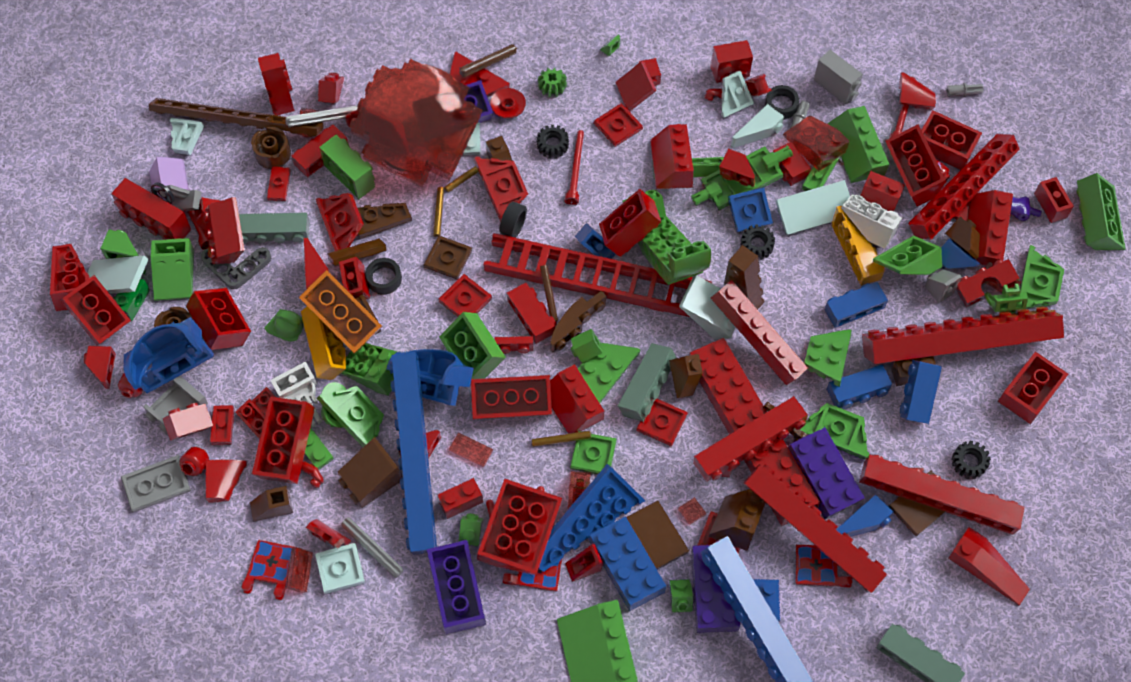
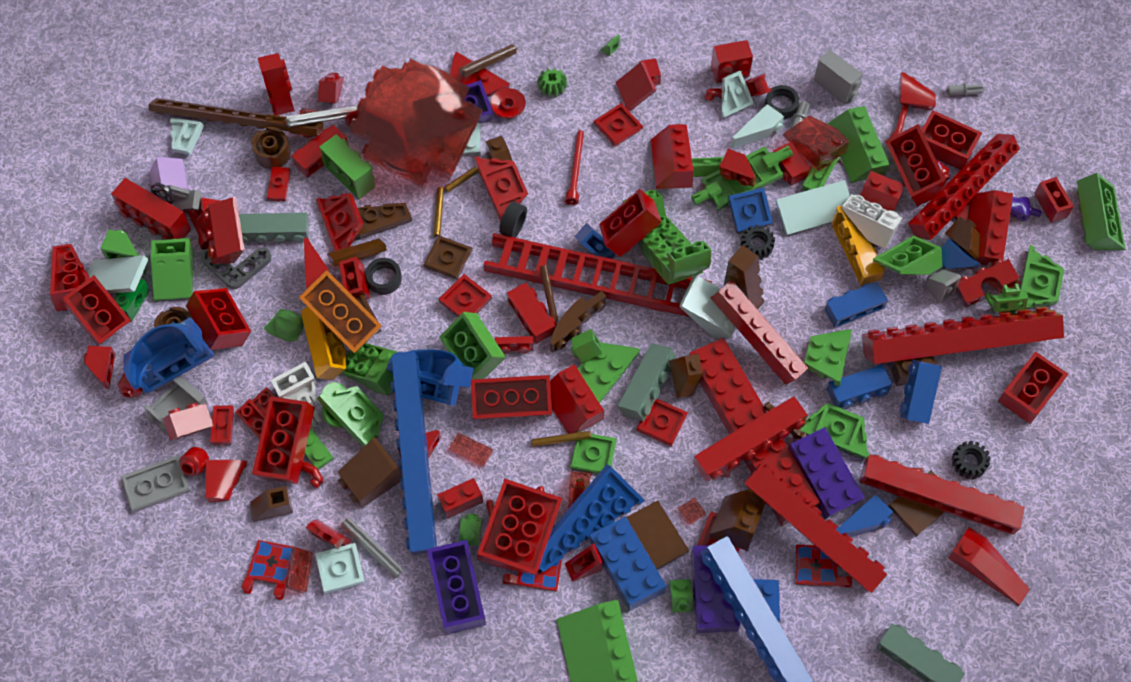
black tyre [537,124,569,159] -> none

